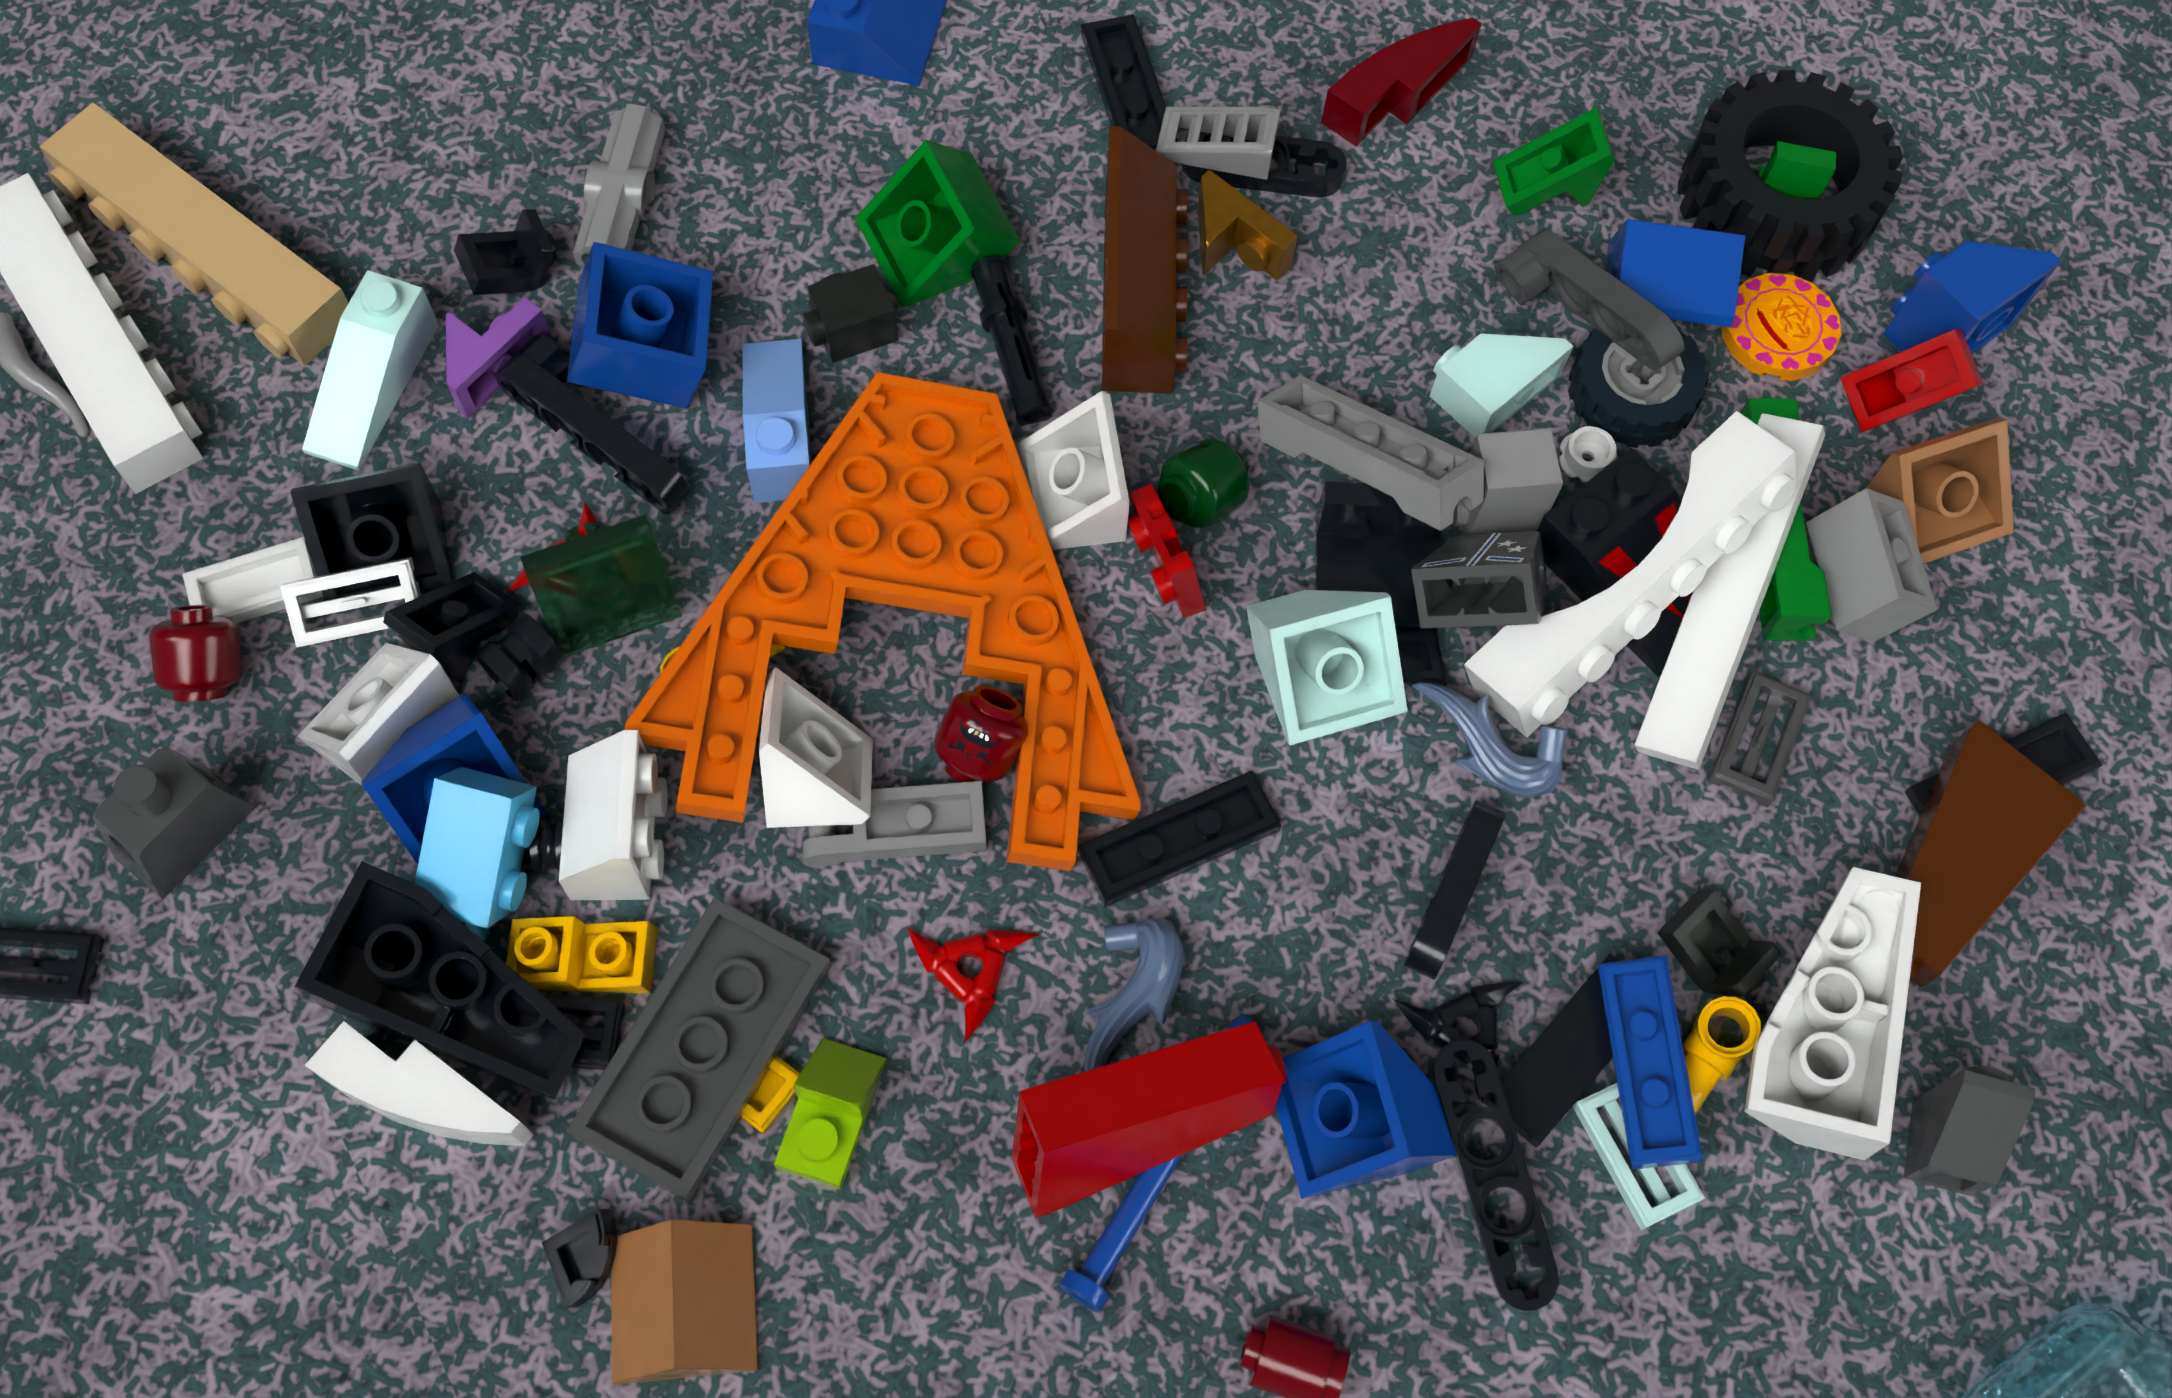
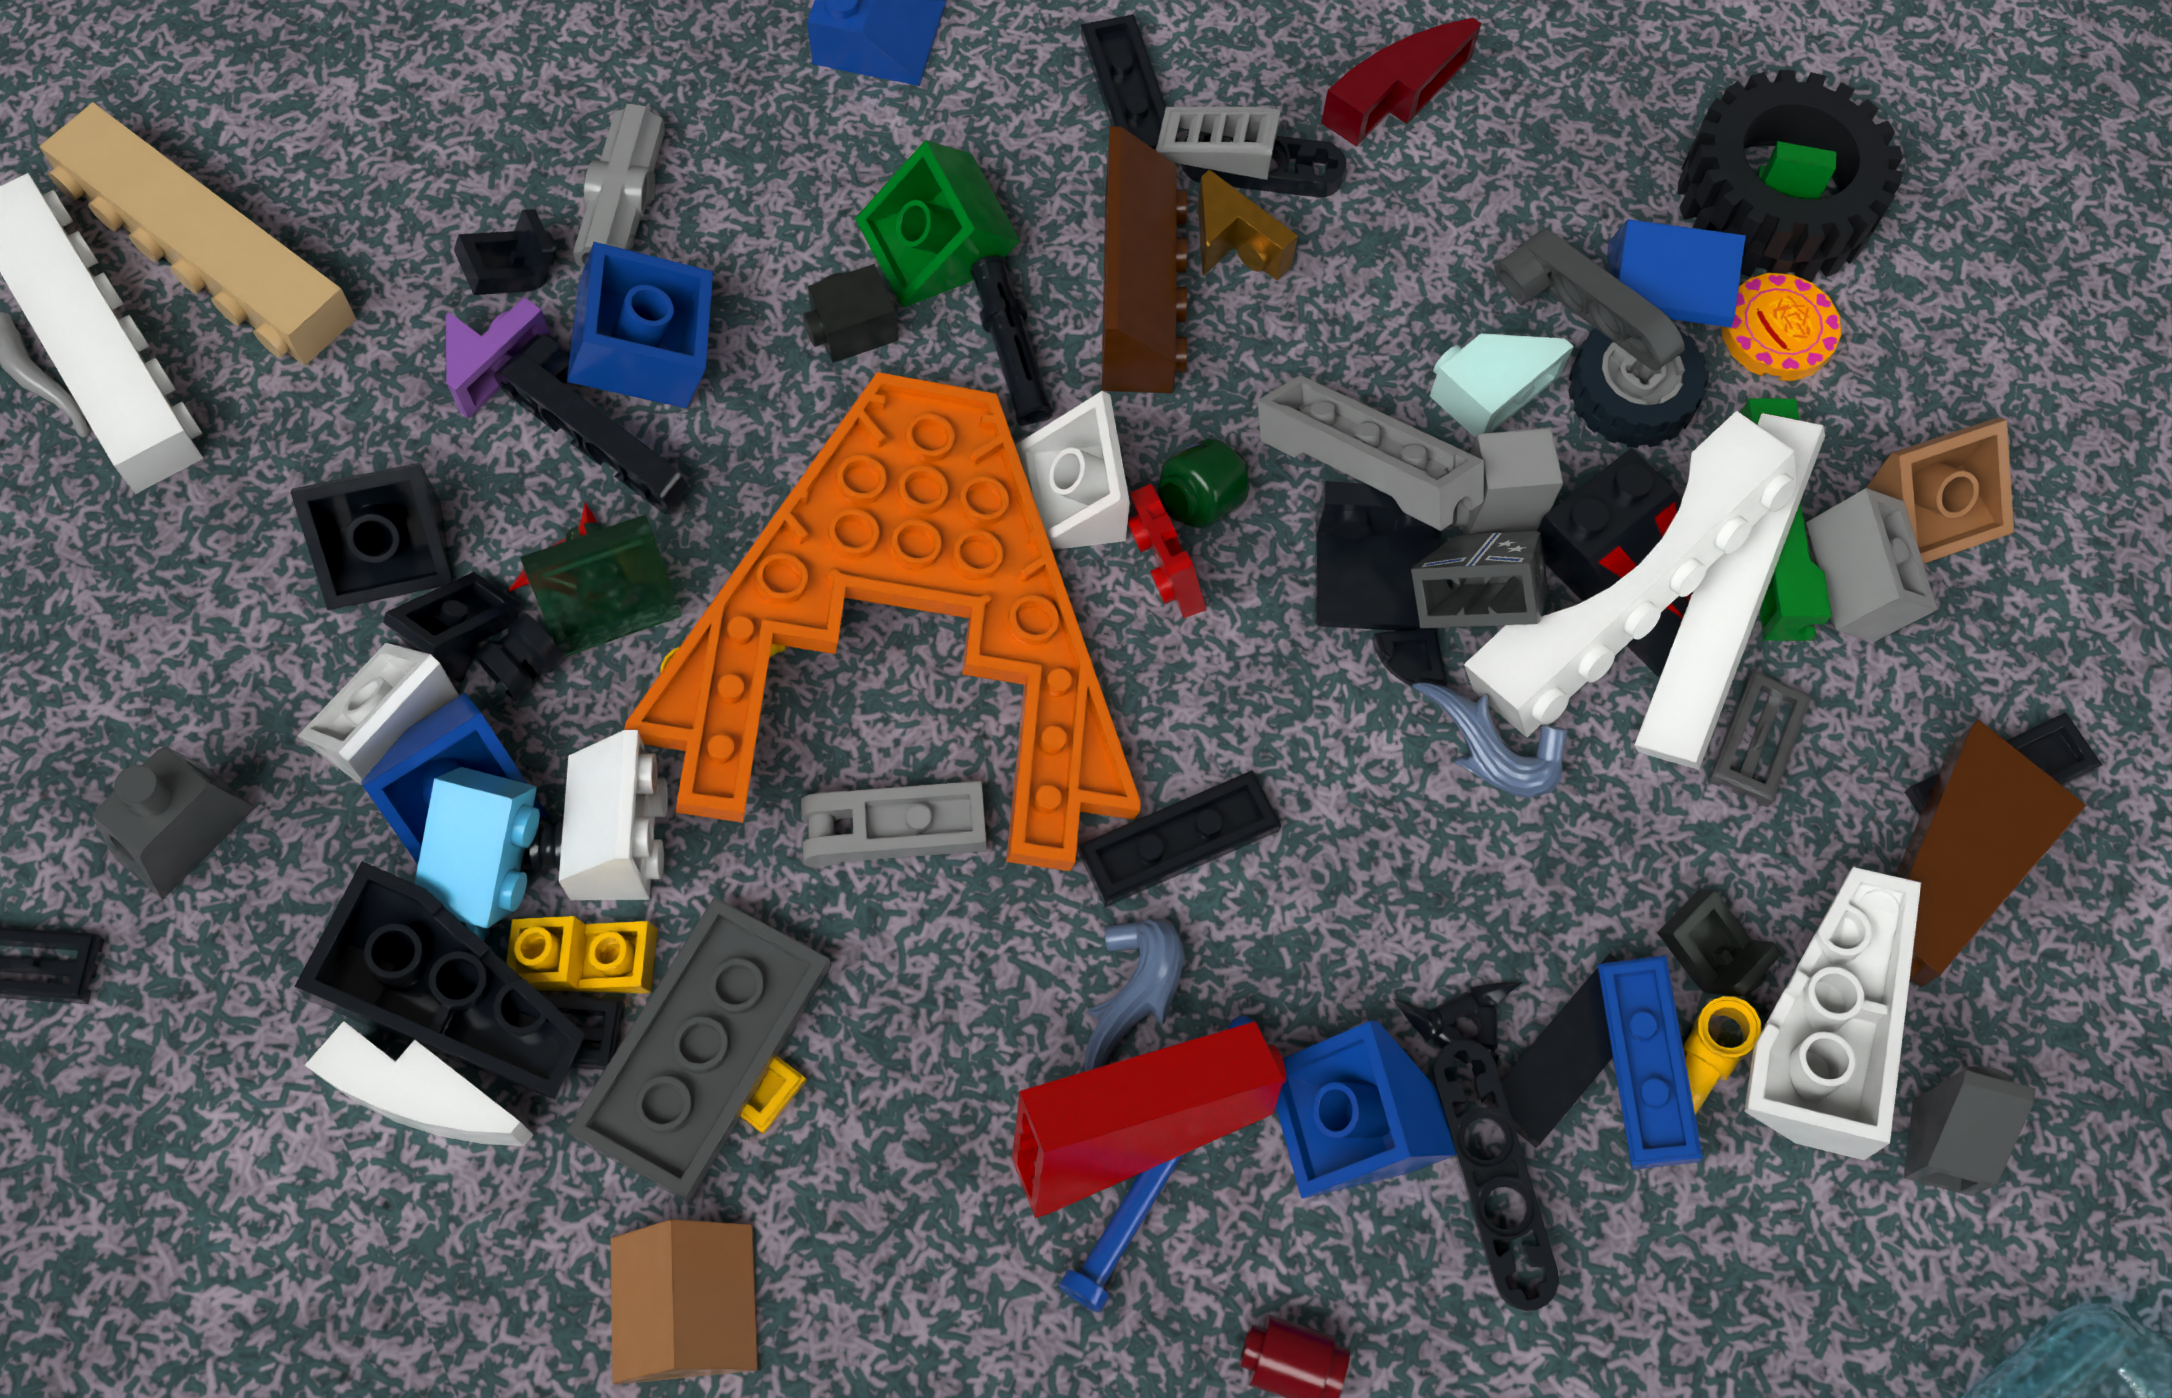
dark red head [149,605,243,702] -> none
white tile [182,537,323,624] -> none
white tile [280,557,421,647] -> none
light aqua slope [302,270,439,471] -> none
black tile [542,1209,617,1308] -> none
light blue slope [743,338,812,503] -> none
white slope [759,667,873,828] -> none
lime slope [774,1038,887,1190] -> none
red piece [907,927,1040,1043] -> none
dark red head [934,685,1028,782] -> none
light aqua slope [1246,590,1408,745] -> none
black beam [1403,800,1506,980] -> none
green slope [1493,108,1615,216] -> none
white plate [1559,426,1618,483] -> none
light aqua tile [1572,1083,1705,1231] -> none
red slope [1840,328,1983,432] -> none
blue slope [1883,241,2061,354] -> none

